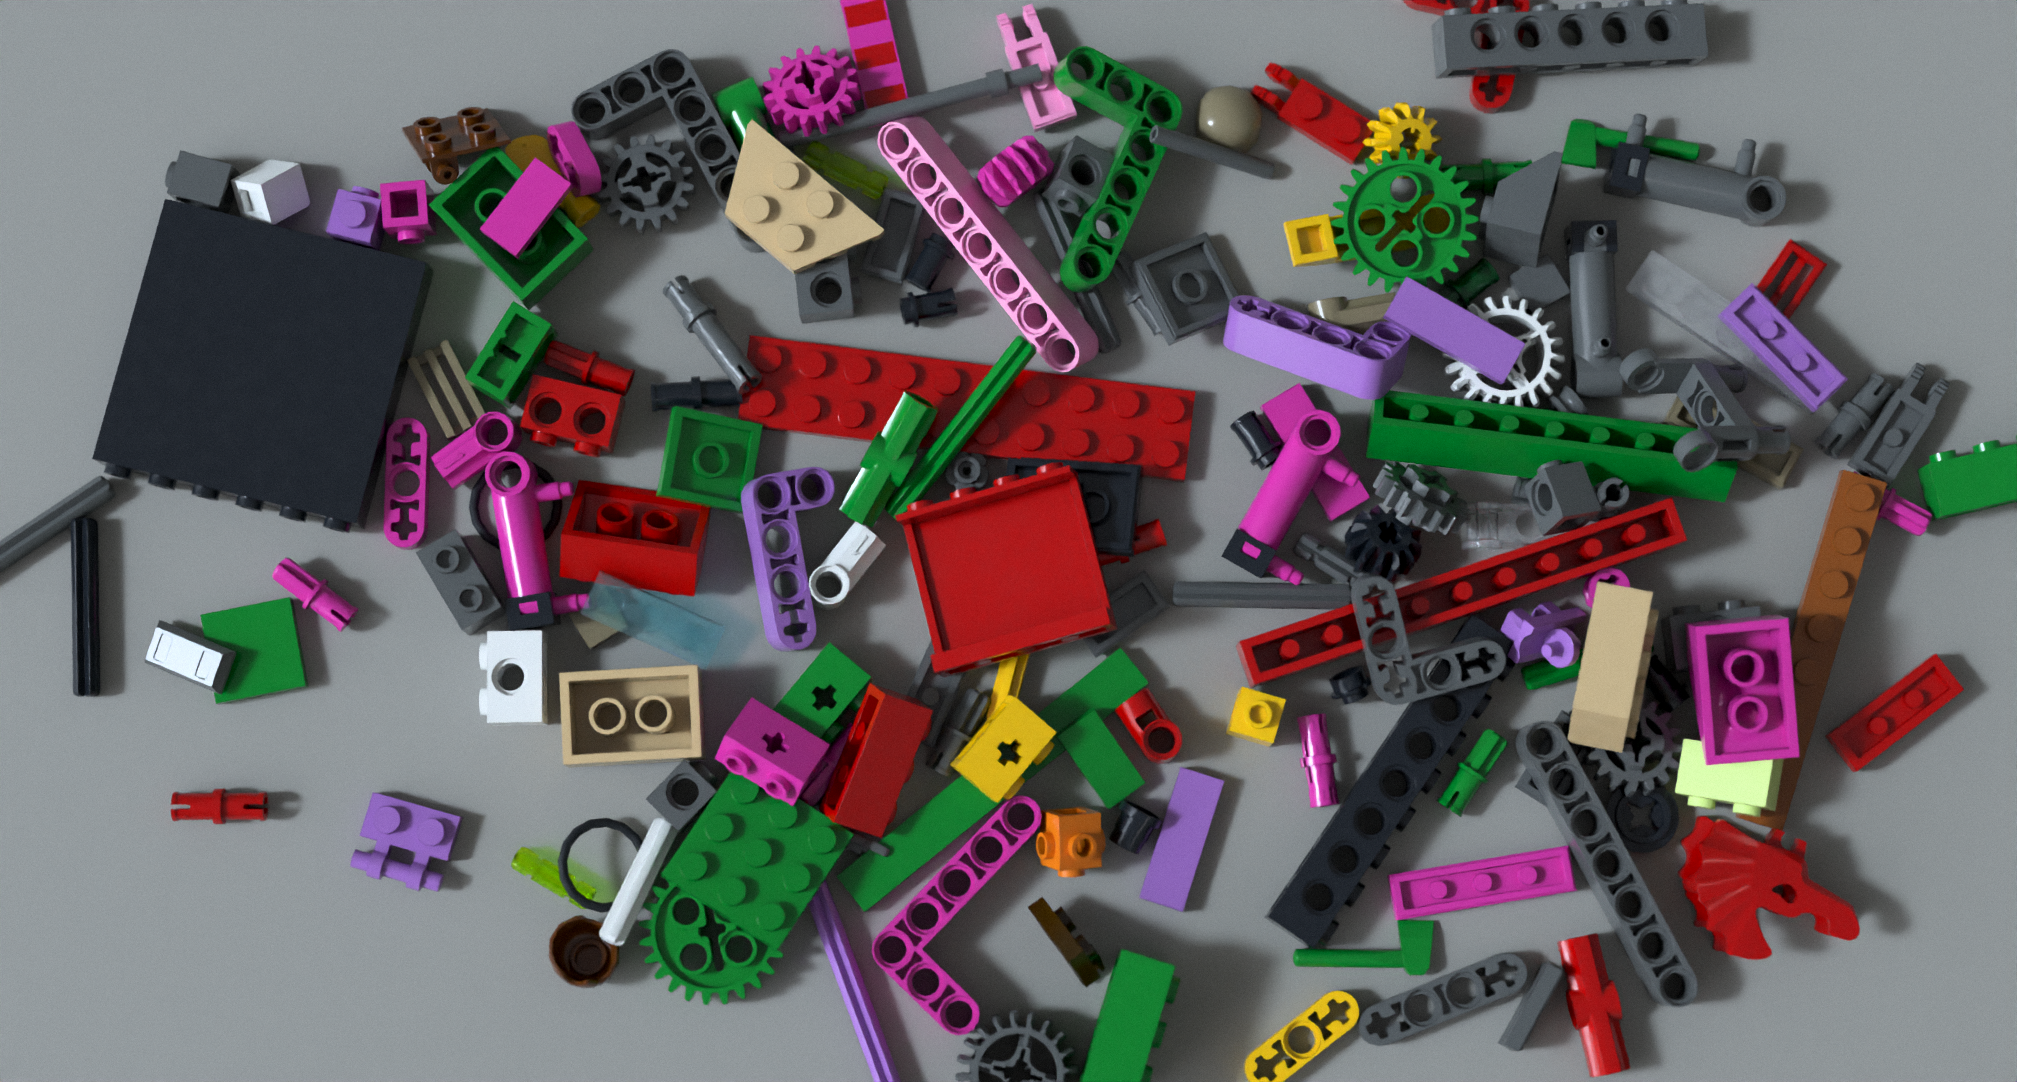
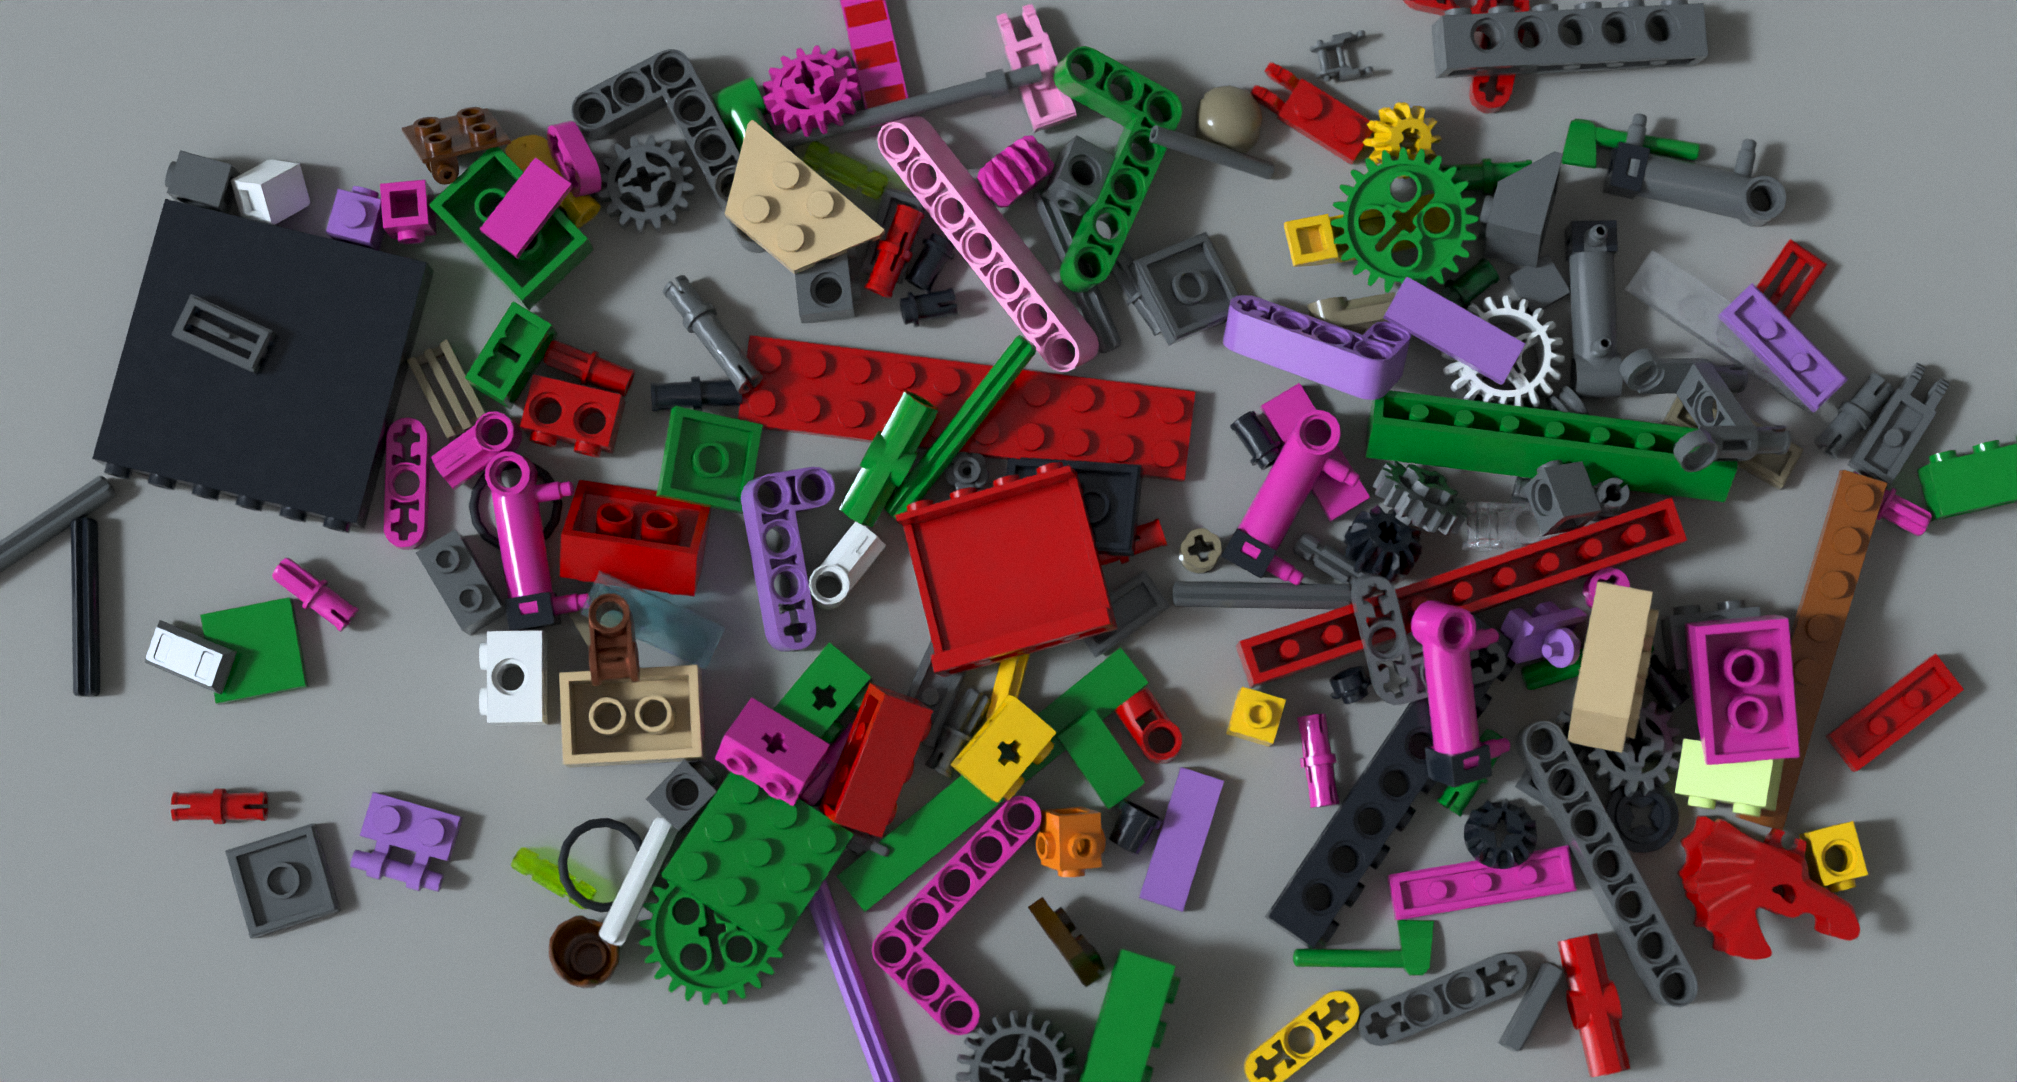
none -> dark grey tile [171,294,276,374]
none -> dark grey tile [225,823,341,939]
none -> copper piece [588,593,640,686]
none -> red pin [864,204,925,298]
none -> dark tan bush [1179,528,1222,574]
none -> dark grey piece [1310,30,1374,82]
none -> dark pink piece [1411,600,1511,788]
none -> black gear [1464,798,1538,869]
none -> yellow brick [1799,821,1868,893]

